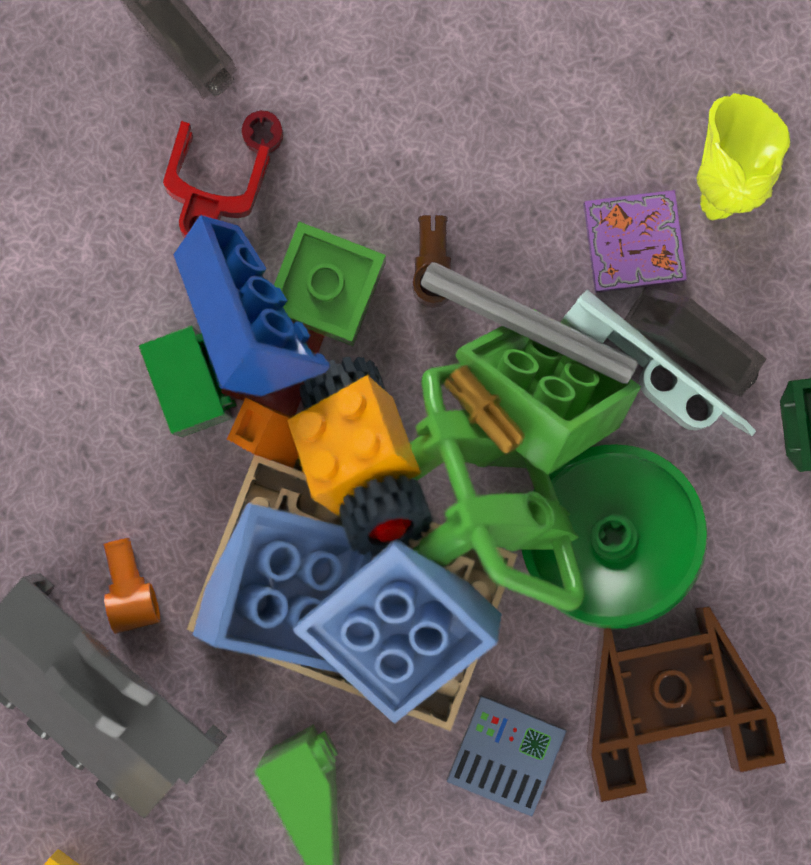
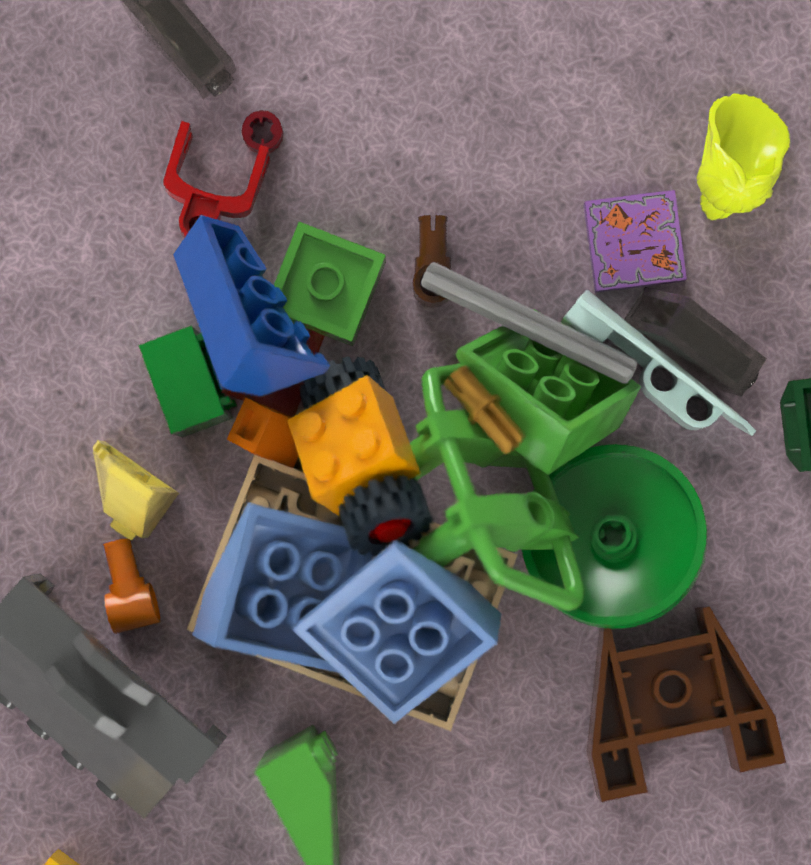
sand blue tile [447,695,566,817] -> none
none -> light yellow wedge [92,440,179,540]

